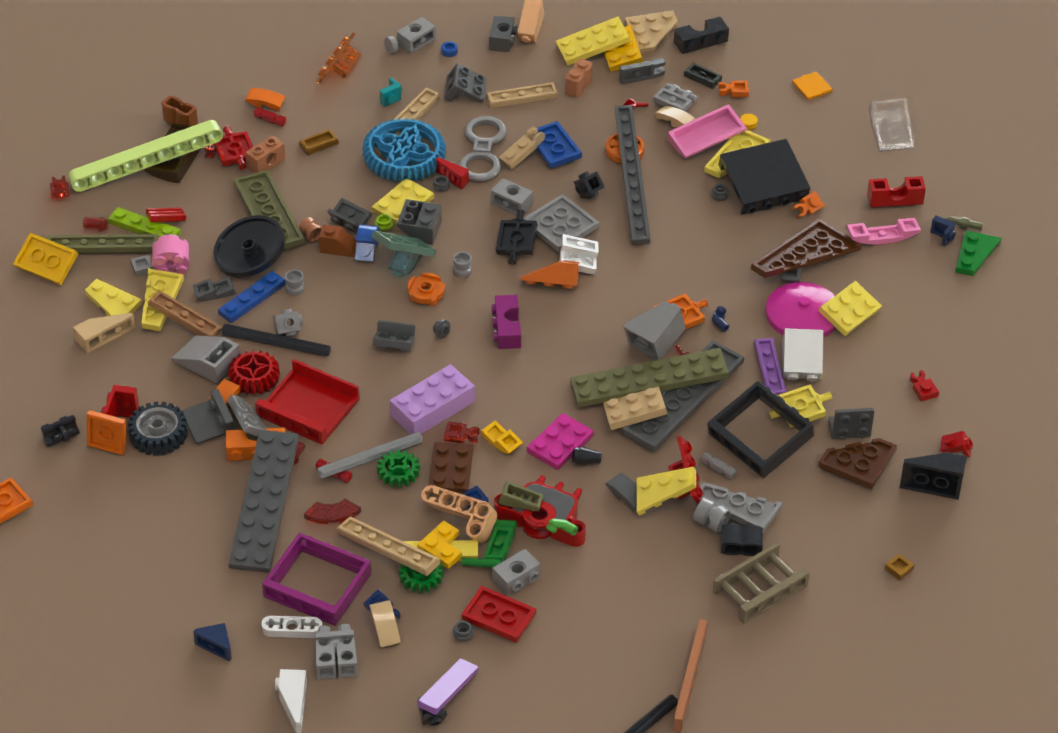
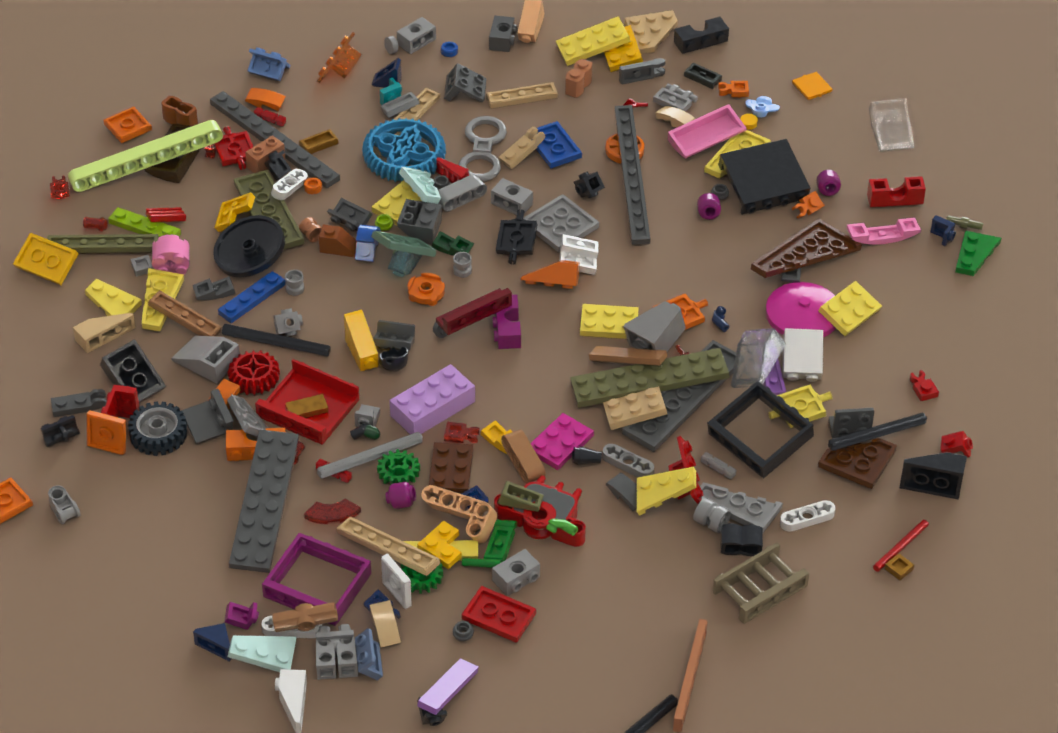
none -> light grey piece [48,485,81,524]
none -> dark grey hinge [51,389,107,417]
none -> black slope [100,339,166,403]
none -> orange plate [104,106,152,143]
none -> dark grey plate [210,91,340,188]
none -> yellow plate [214,192,255,232]
none -> magenta bracket [224,602,259,630]
none -> light aqua wing [227,635,297,672]
none -> medium blue bracket [248,47,291,81]
none -> black bracket [264,150,292,181]
none -> white beam [271,169,308,200]
none -> medium nougat piece [272,602,338,632]
none -> pearl gold tile [285,394,328,418]
none -> orange tile [304,178,322,194]
none -> yellow slope [344,309,379,371]
none -> arm [350,424,380,440]
none -> light grey bracket [354,404,380,427]
none -> sand blue bracket [355,628,383,680]
none -> dark blue slope [372,58,402,88]
none -> black hair [379,347,409,371]
none -> light grey tile [381,92,419,118]
none -> white tile [381,553,412,609]
none -> magenta head [385,482,416,509]
none -> light aqua wing [399,167,441,204]
none -> dark green slope [431,231,474,256]
none -> dark red fence [436,288,512,335]
none -> light grey beam [438,174,487,212]
none -> medium nougat beam [501,429,546,484]
none -> light yellow plate [580,304,639,339]
none -> medium nougat tile [589,346,667,366]
none -> light grey beam [603,444,654,477]
none -> magenta head [697,193,721,220]
none -> clear slope [731,328,786,388]
none -> light blue plate [745,96,780,118]
none -> white beam [780,500,835,532]
none -> magenta head [816,170,841,196]
none -> black axle [828,413,927,451]
none -> red bar [873,519,929,572]

